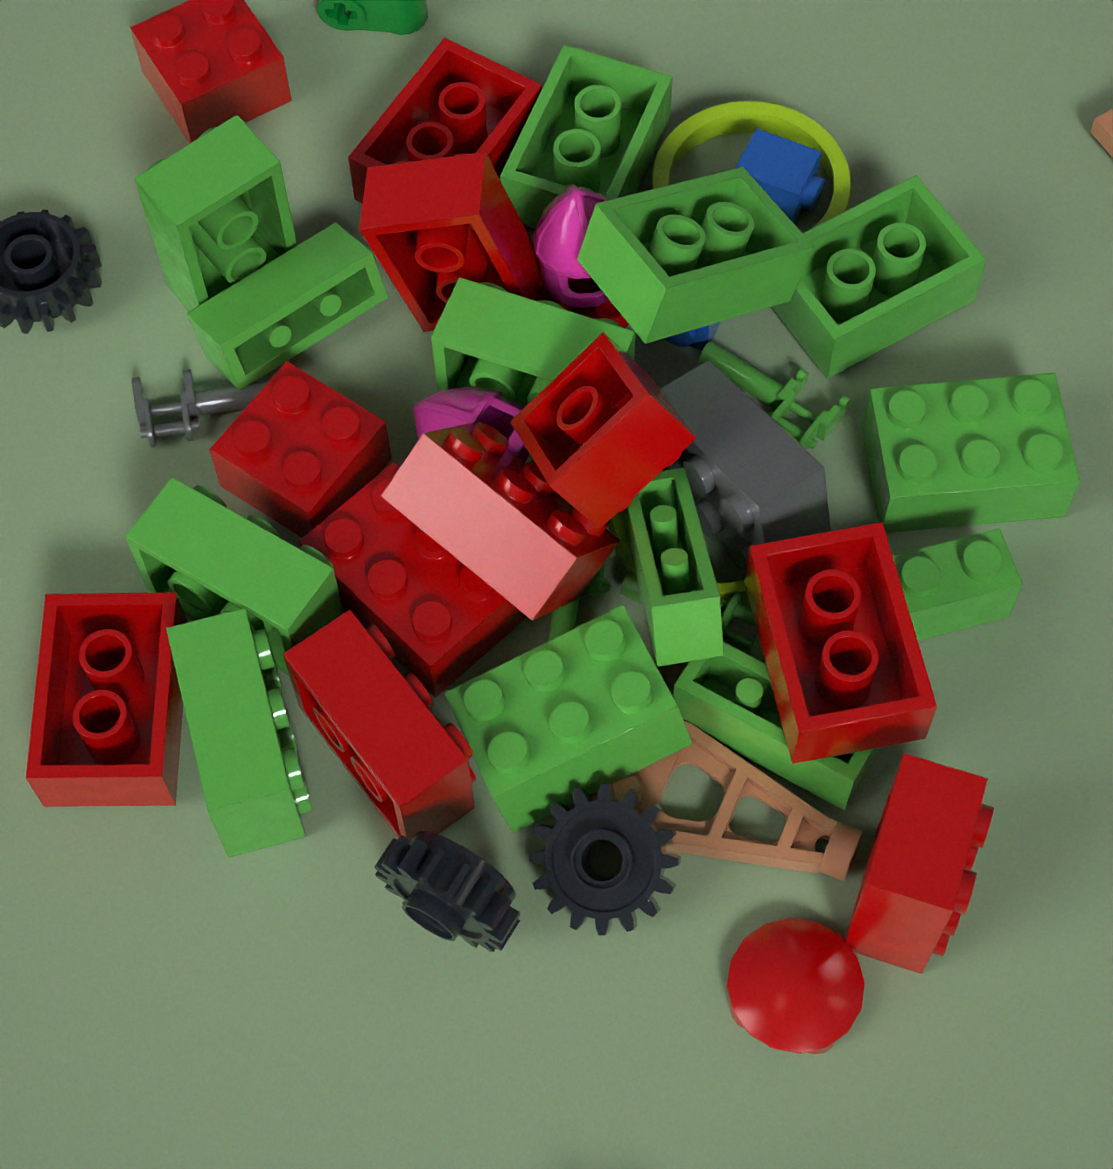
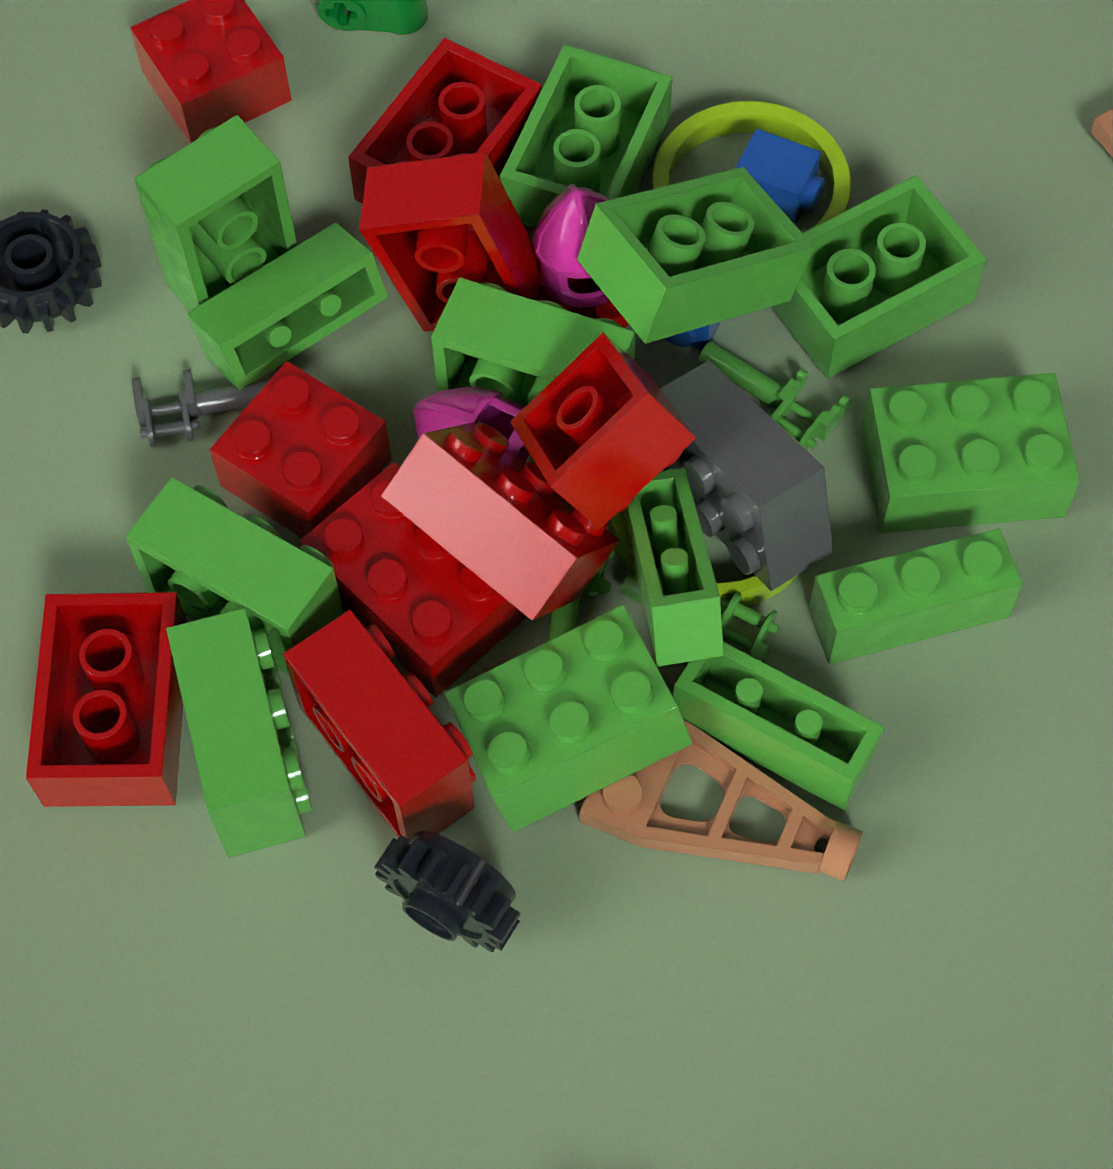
black gear [529,783,681,936] -> none
red dish [726,918,865,1054] -> none
red brick [745,522,937,764] -> none
red brick [845,753,994,974] -> none

